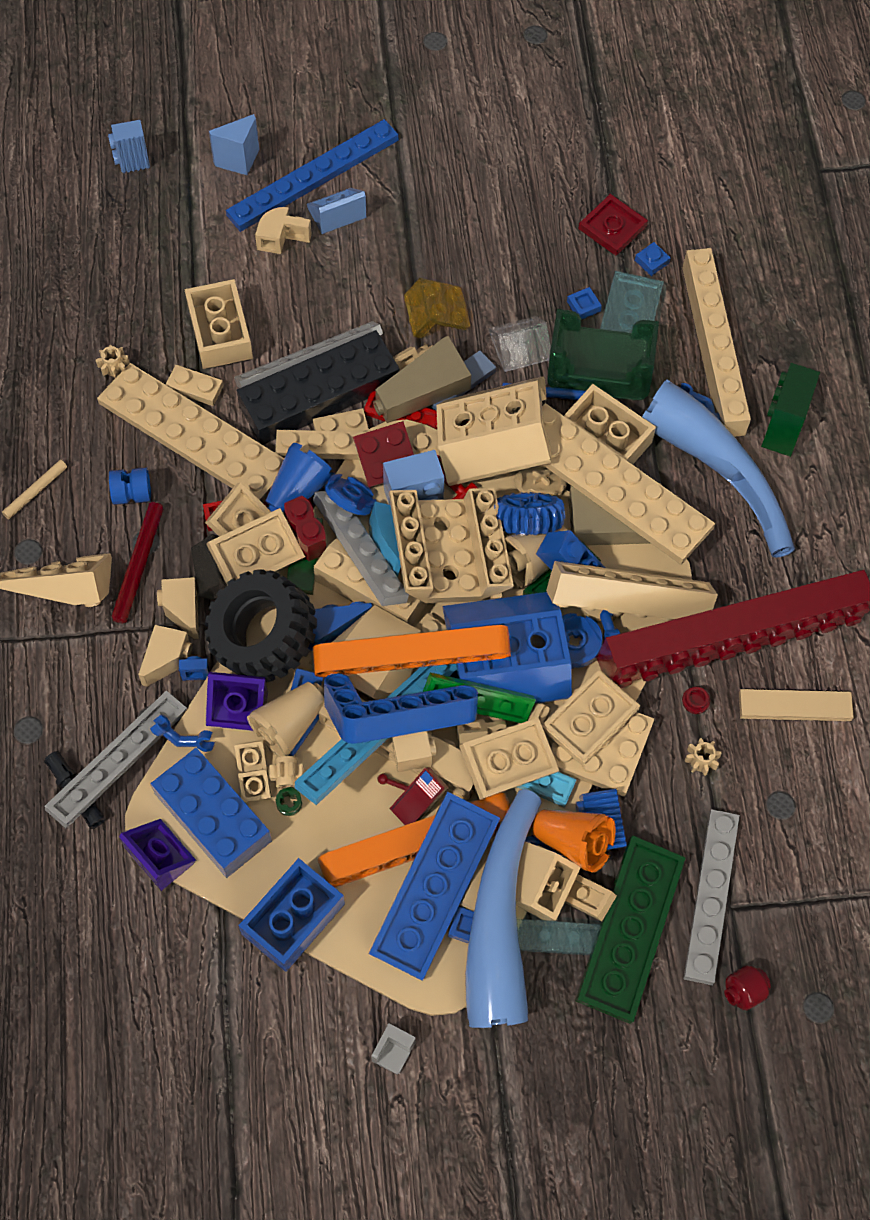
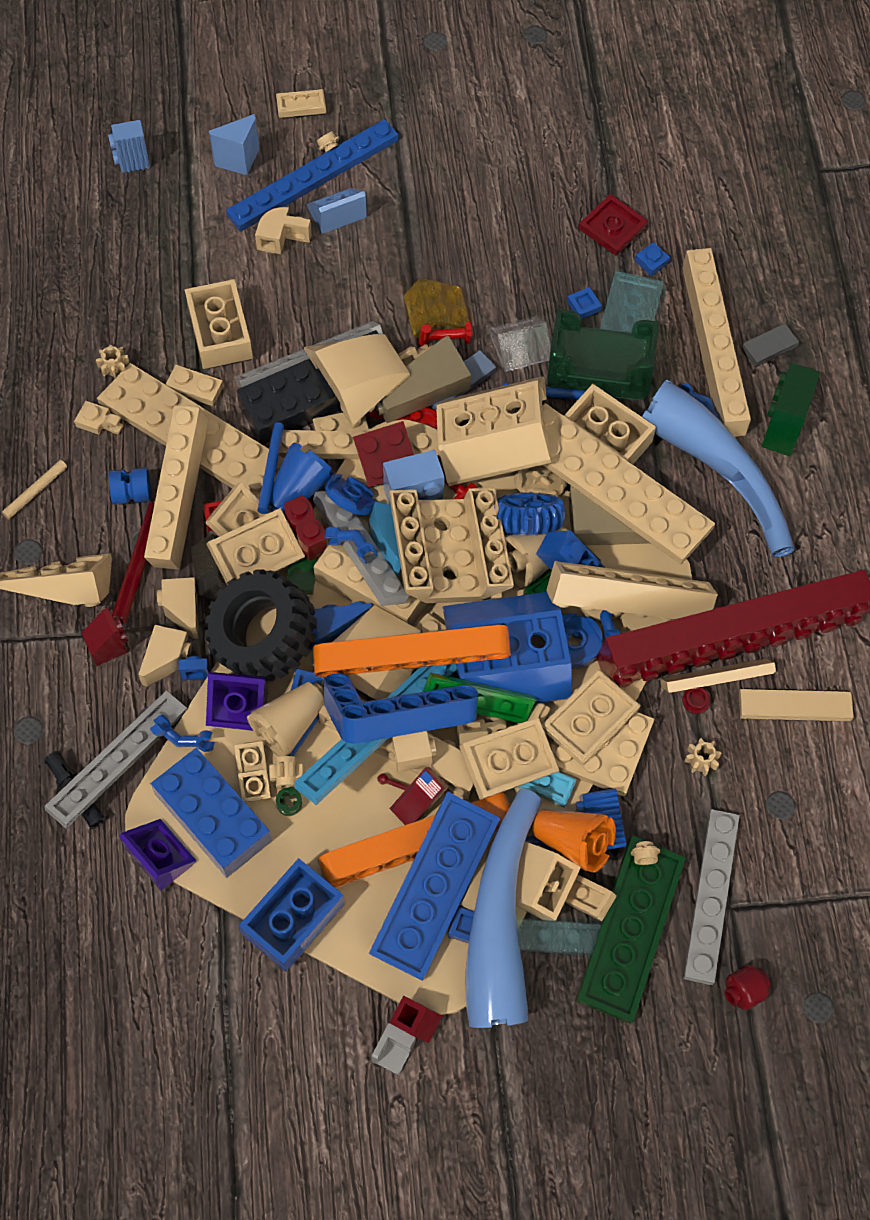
none -> tan plate [74,401,123,435]
none -> dark red slope [81,608,128,667]
none -> tan brick [144,406,208,570]
none -> blue bar [257,422,284,514]
none -> tan plate [276,89,326,118]
none -> tan wedge [304,334,410,428]
none -> tan plate [316,131,339,152]
none -> blue arm [324,527,378,564]
none -> dark red brick [390,995,443,1043]
none -> red piece [419,322,473,346]
none -> tan plate [631,841,660,865]
none -> tan tile [660,659,776,693]
none -> dark grey tile [742,324,799,367]

